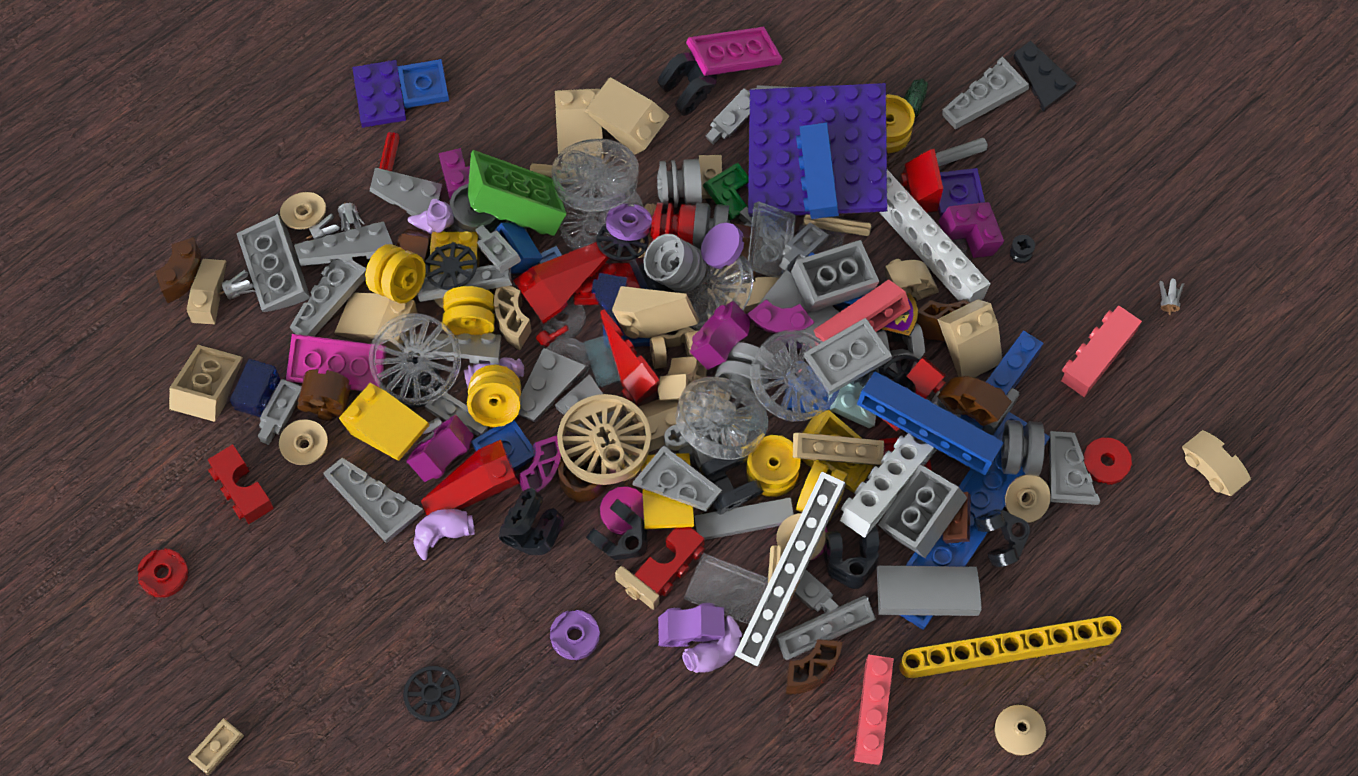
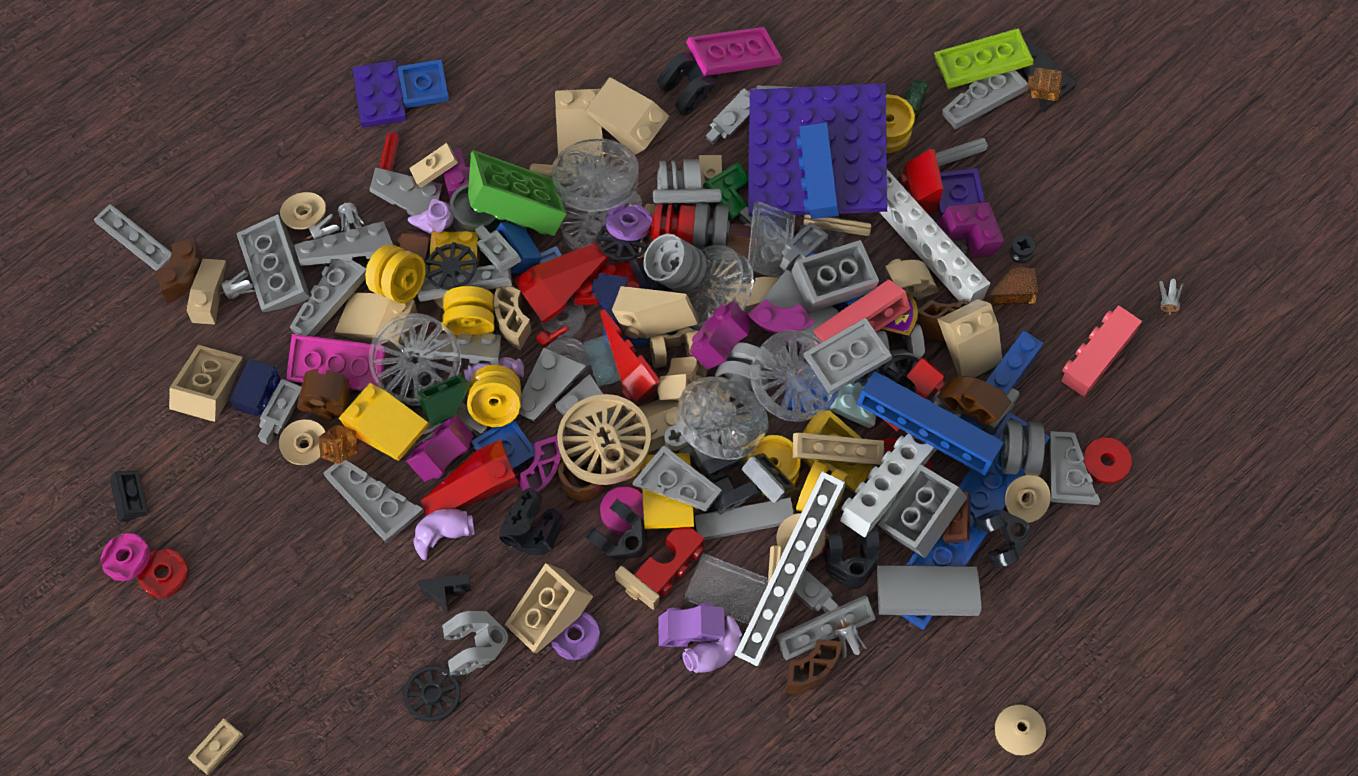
red arch [207,444,274,524] -> none
medium lavender tile [701,222,744,269] -> none
coral brick [854,654,894,765] -> none
yellow beam [899,616,1121,678] -> none
tan brick [1182,430,1251,496] -> none
none -> light grey tile [94,204,172,271]
none -> dark pink tile [100,533,150,581]
none -> black slope [110,470,148,522]
none -> clear orange brick [318,424,358,464]
none -> tan plate [410,143,458,188]
none -> dark green slope [417,374,470,425]
none -> black slope [419,574,471,613]
none -> light grey piece [442,611,508,676]
none -> tan slope [505,563,593,653]
none -> light grey axle [653,189,722,203]
none -> slope [742,453,796,503]
none -> flat silver piece [835,619,867,659]
none -> lime tile [934,28,1033,89]
none -> clear orange slope [988,267,1038,305]
none -> clear orange brick [1028,68,1062,101]

